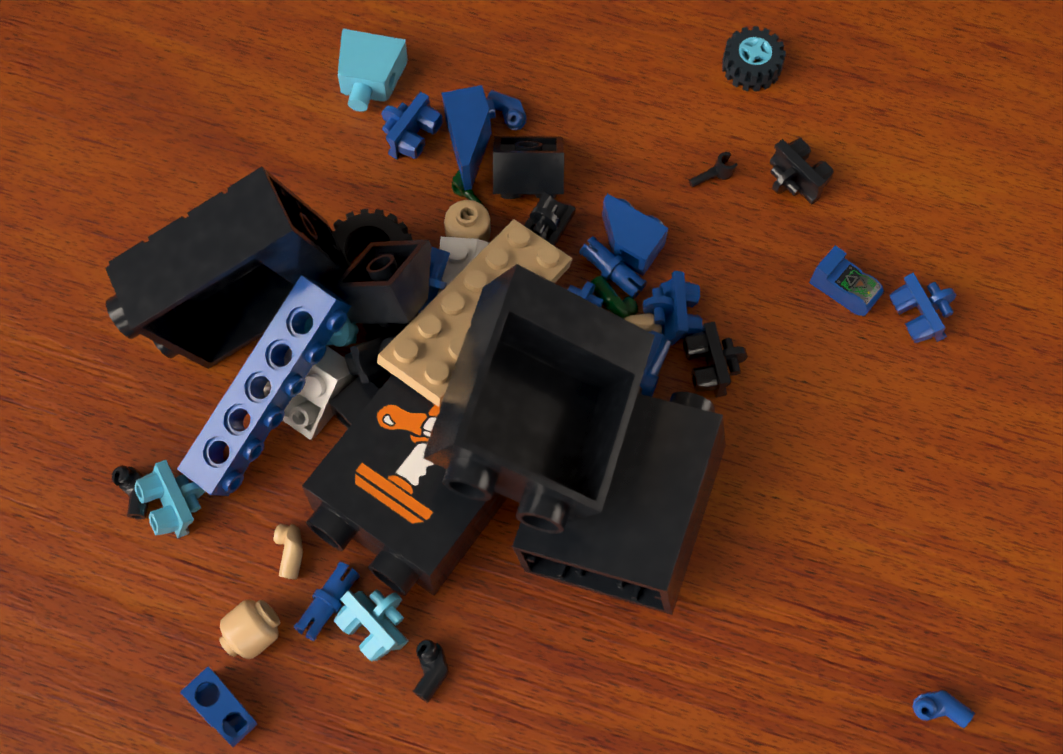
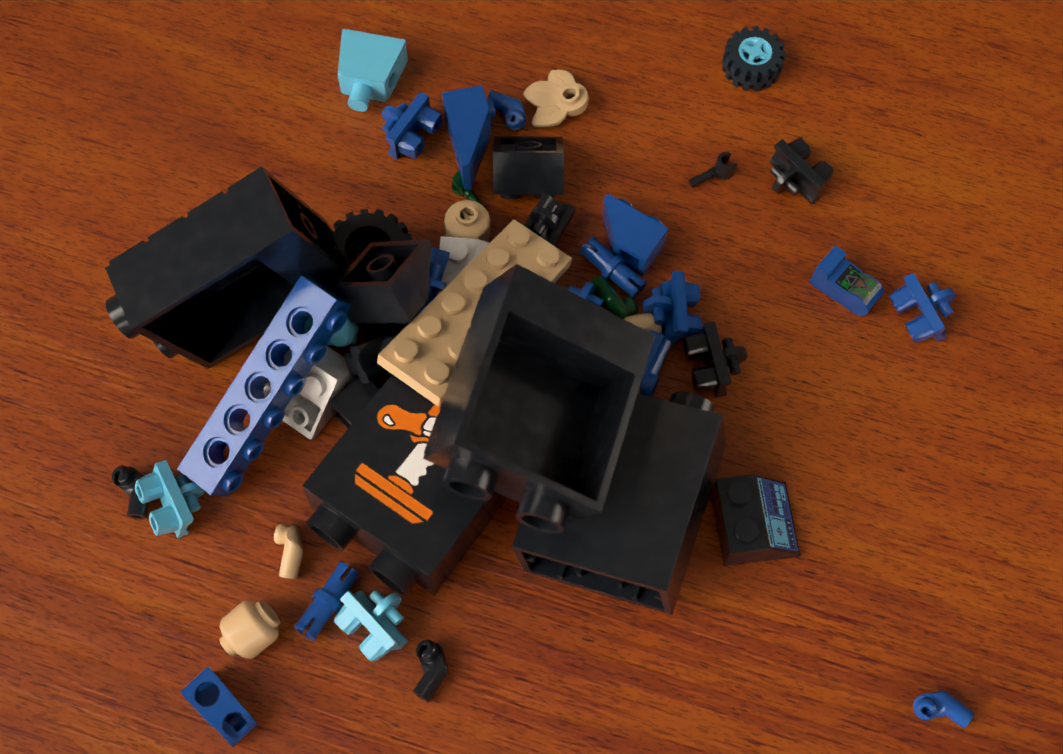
none -> tan plate [523,70,589,127]
none -> black slope [711,474,801,566]

